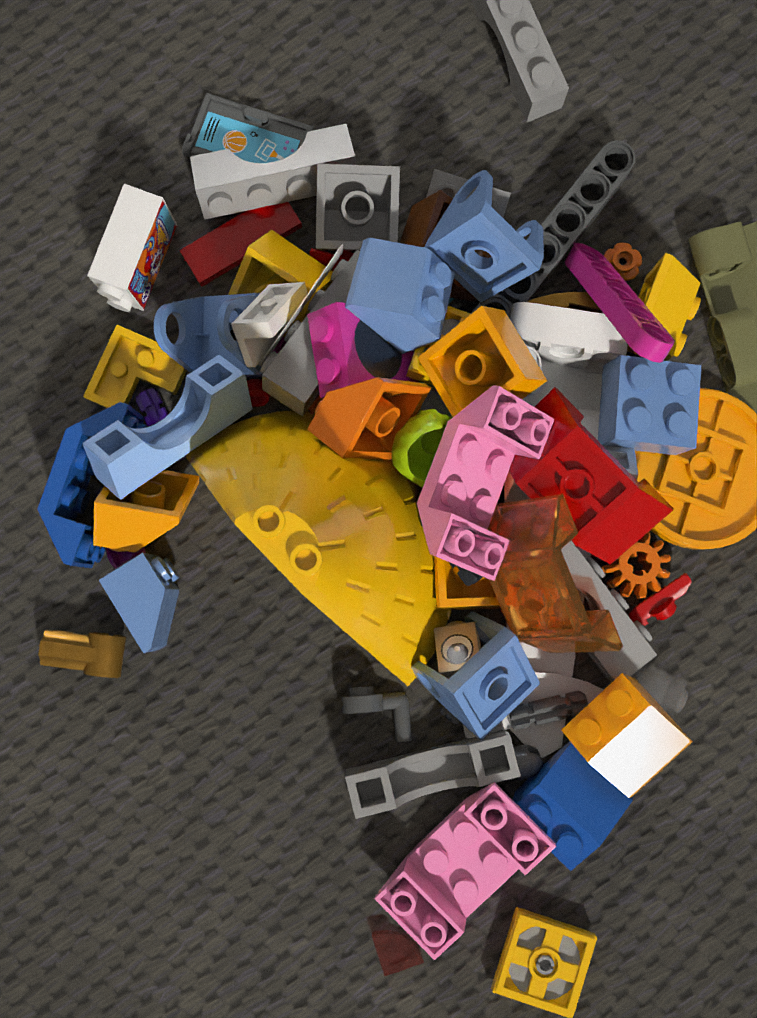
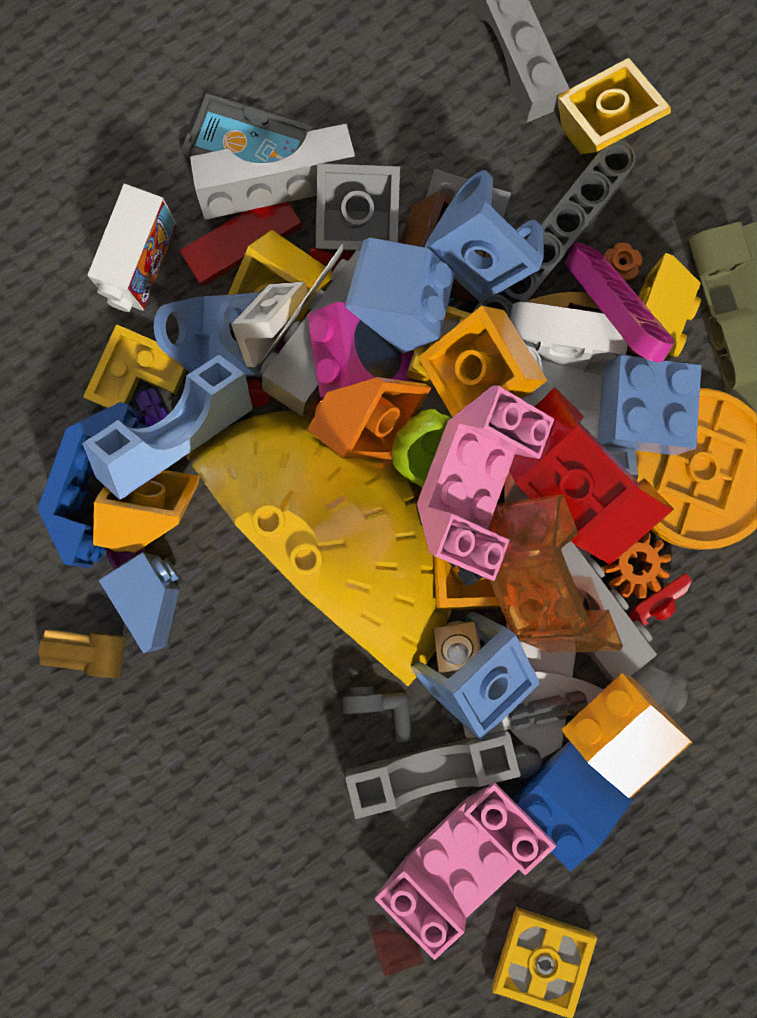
none -> yellow slope [557,58,671,154]

